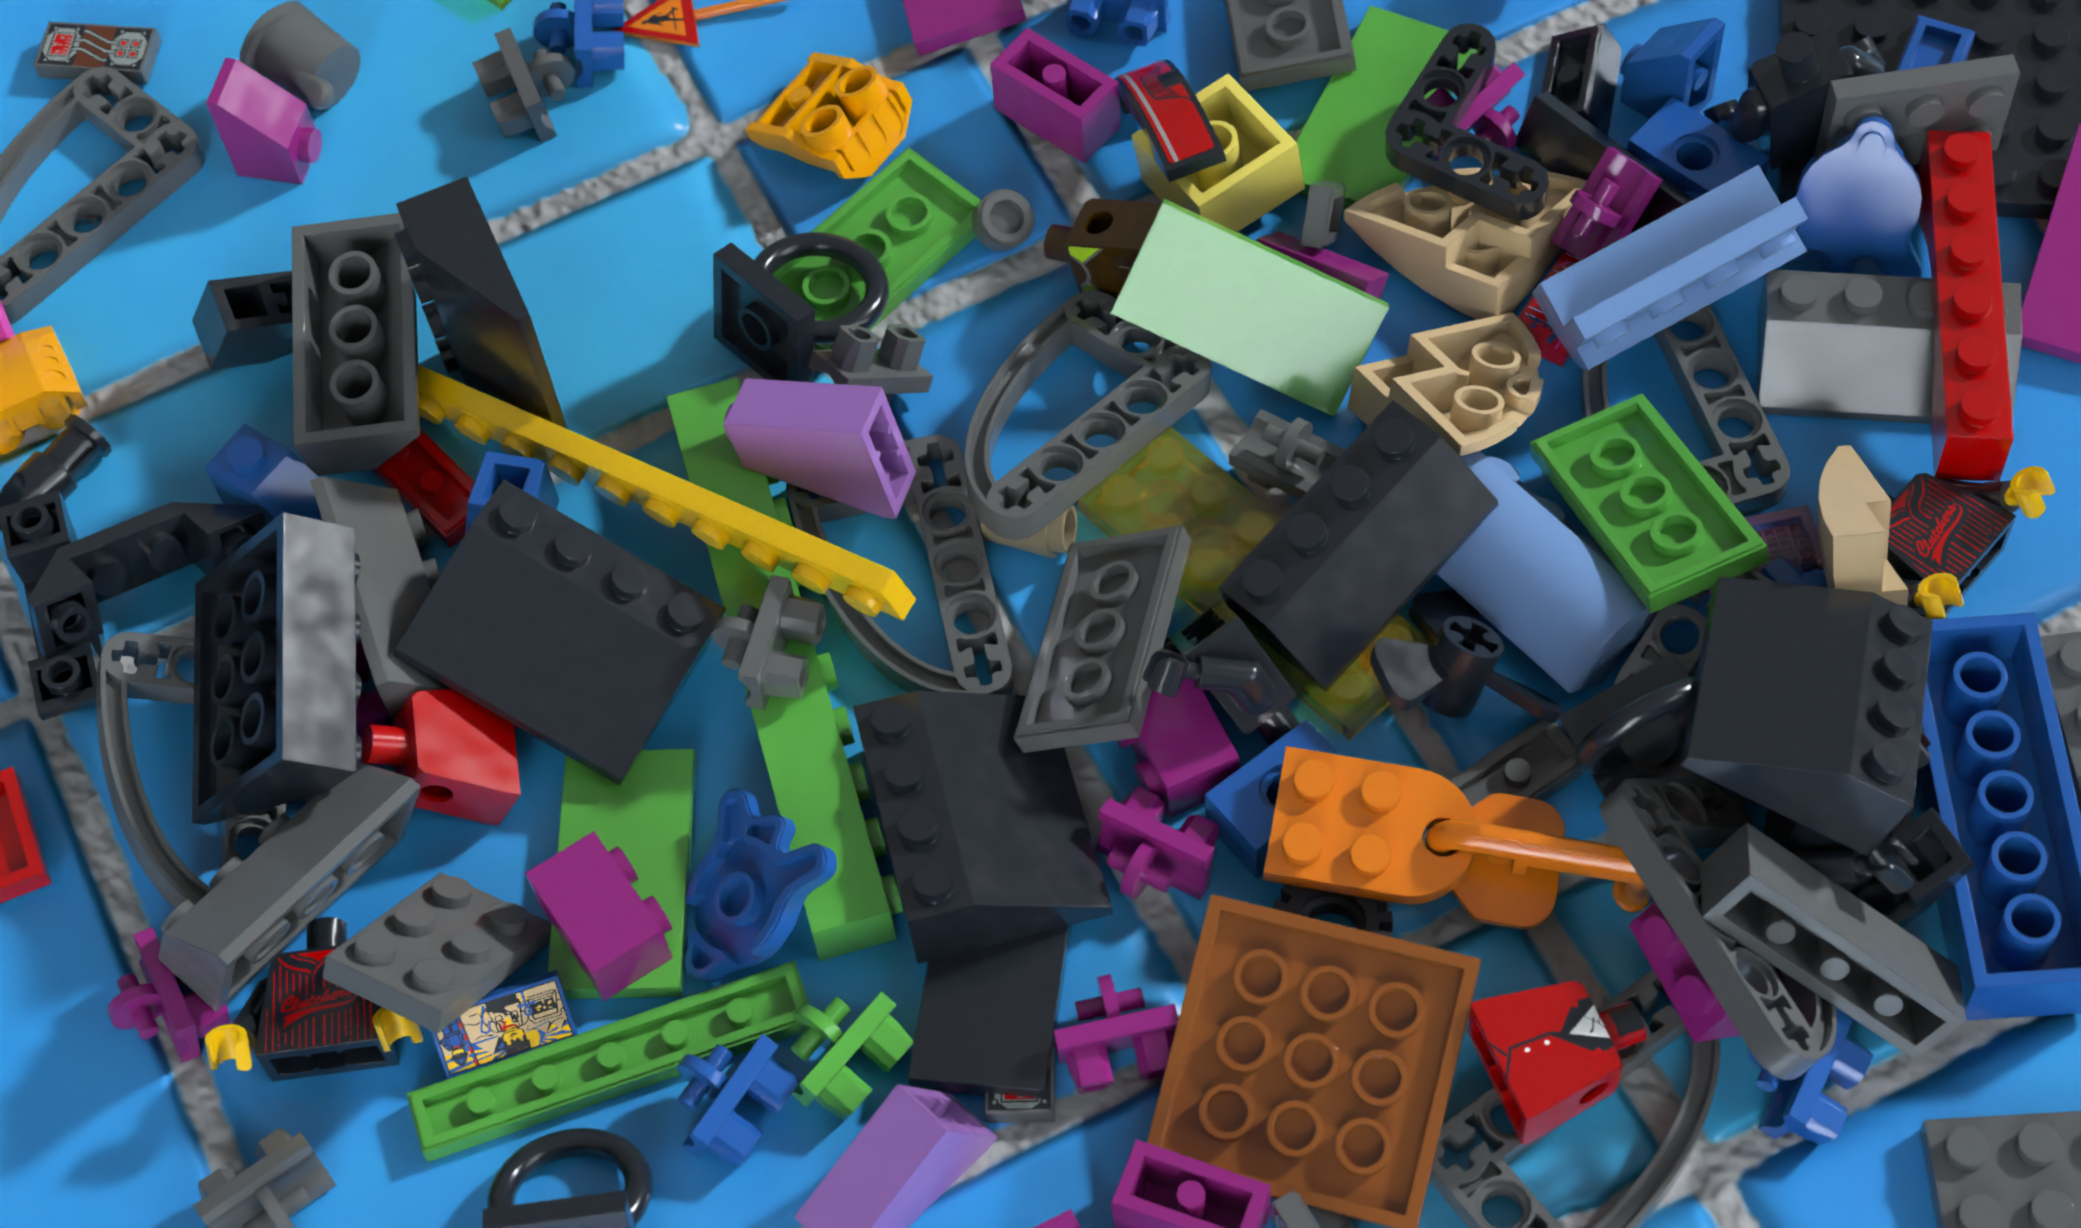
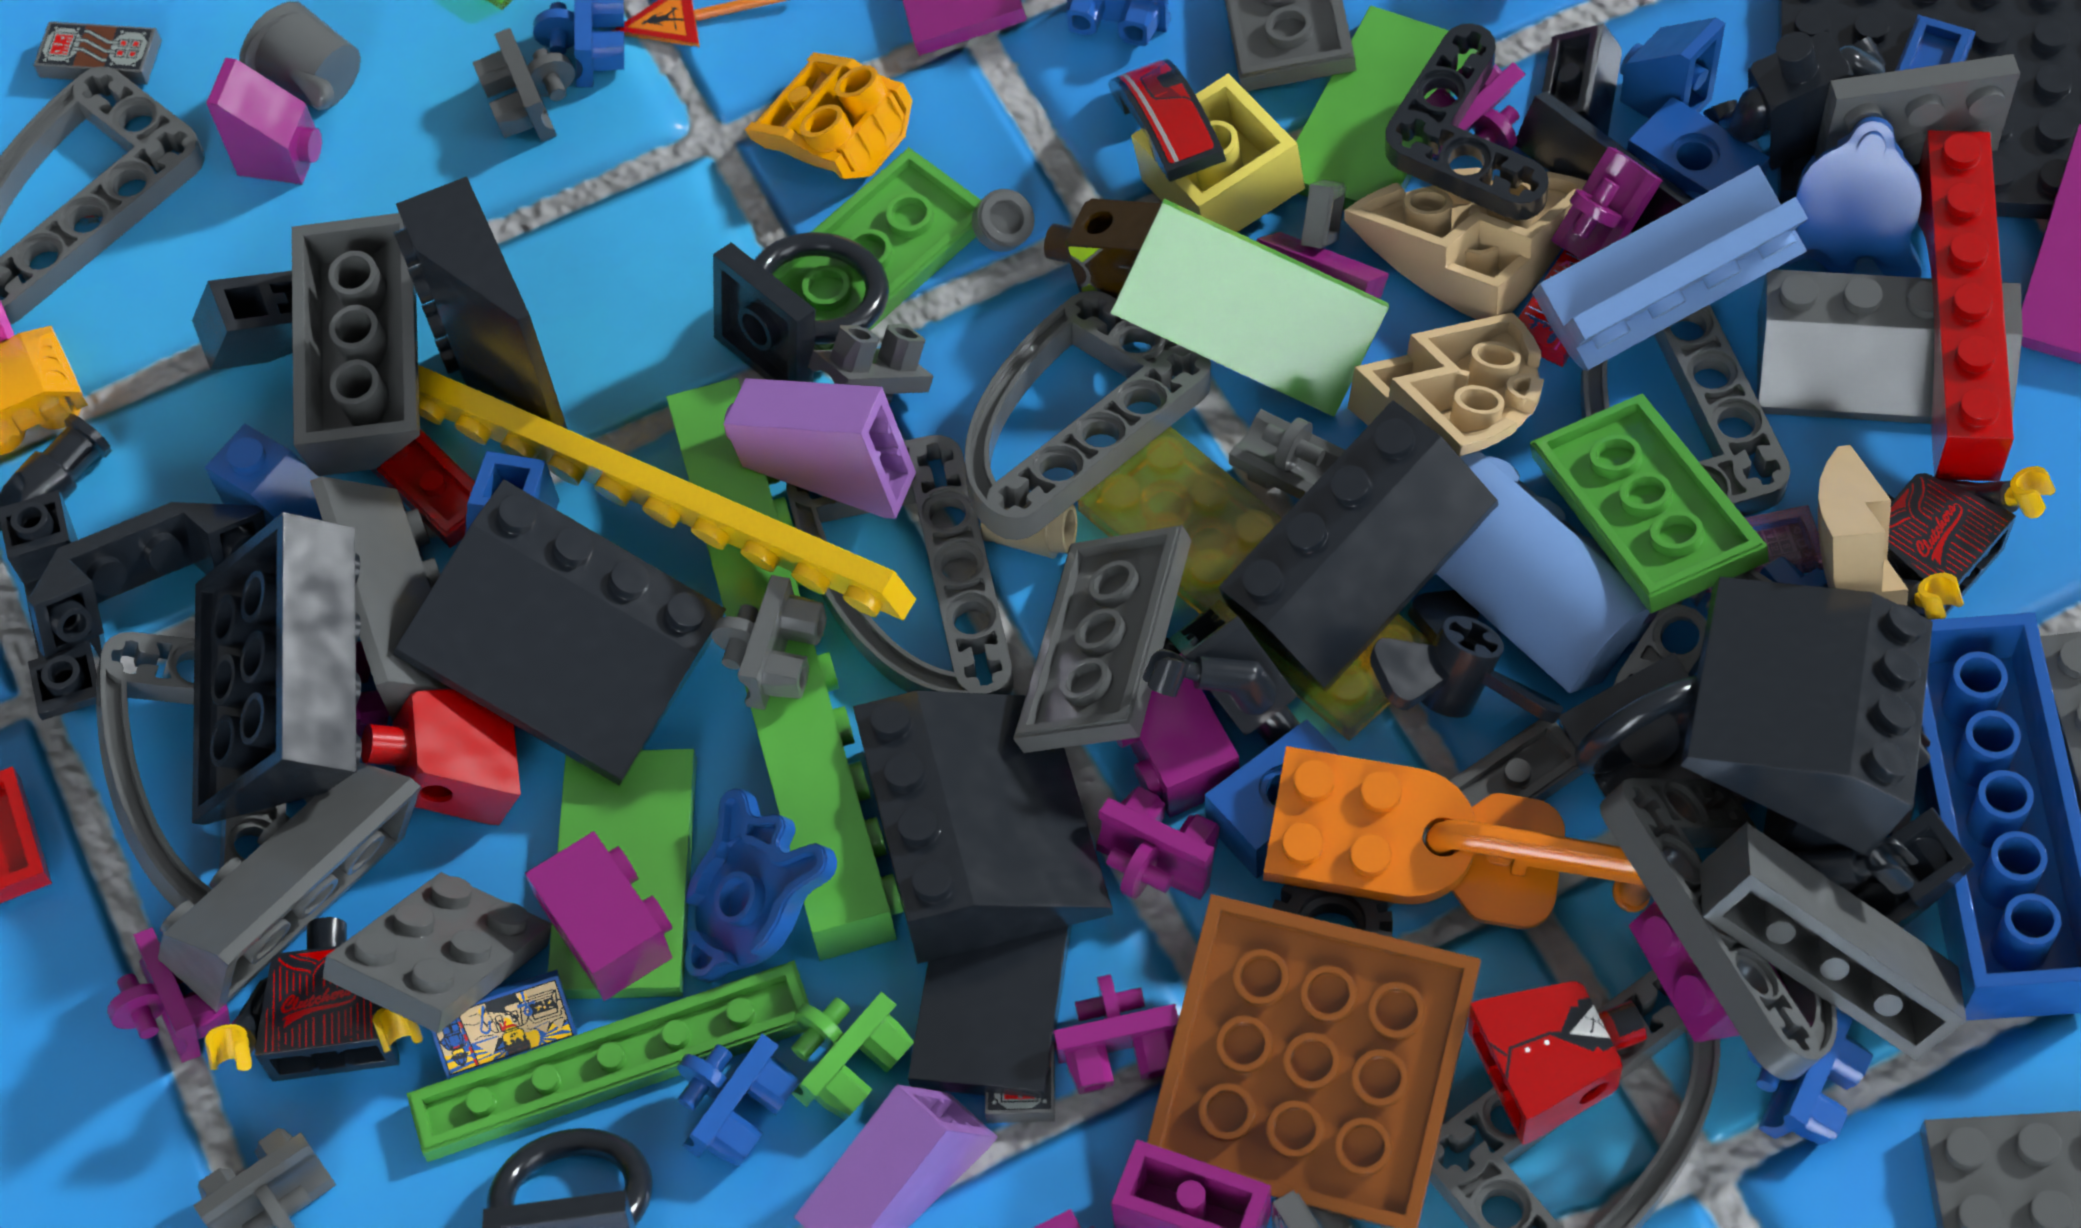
magenta brick [990,28,1121,164] -> none

